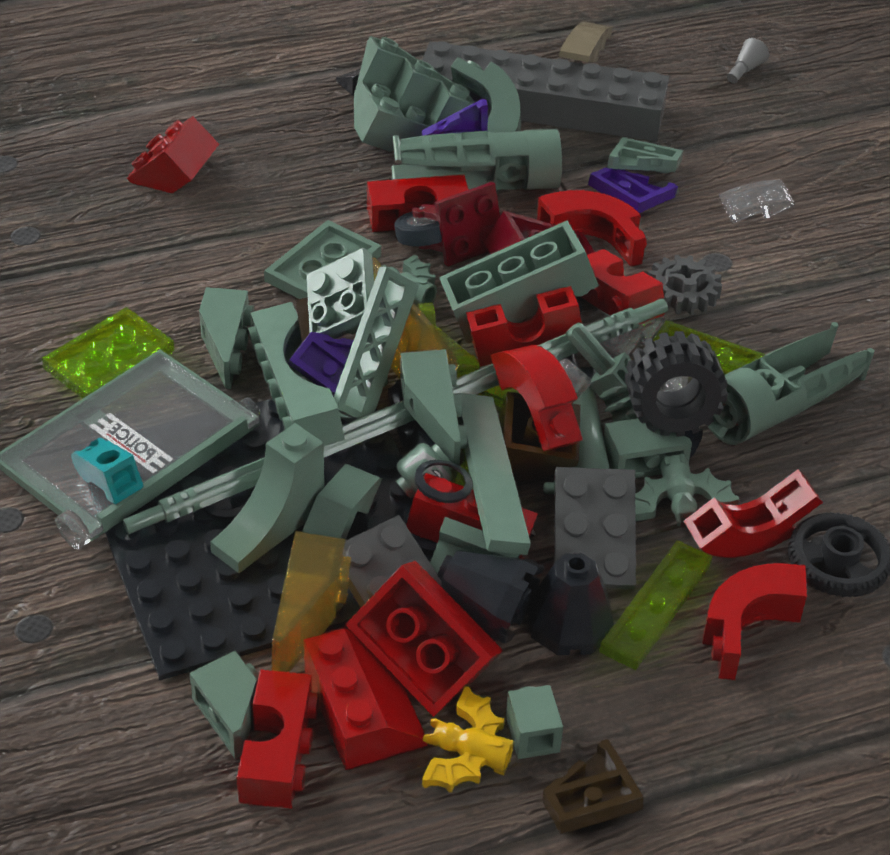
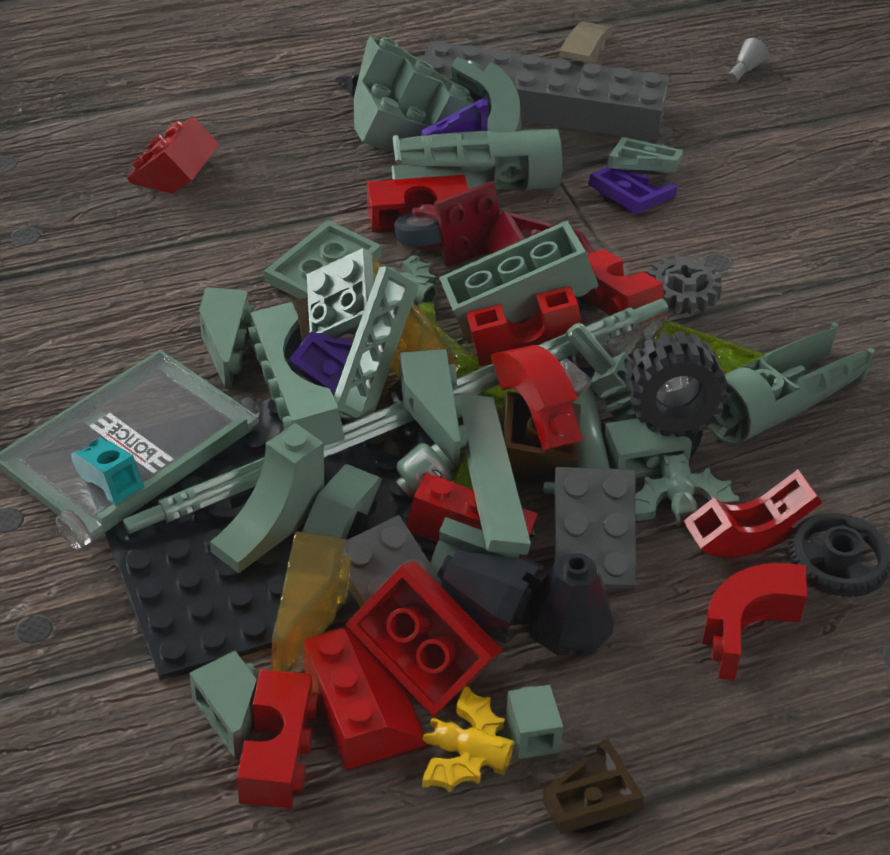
clear neon green plate [42,307,174,398] -> none
black piece [414,460,473,503] -> none
red arch [537,190,647,267] -> none
clear neon green tile [600,540,713,670] -> none
clear slope [719,180,795,224] -> none

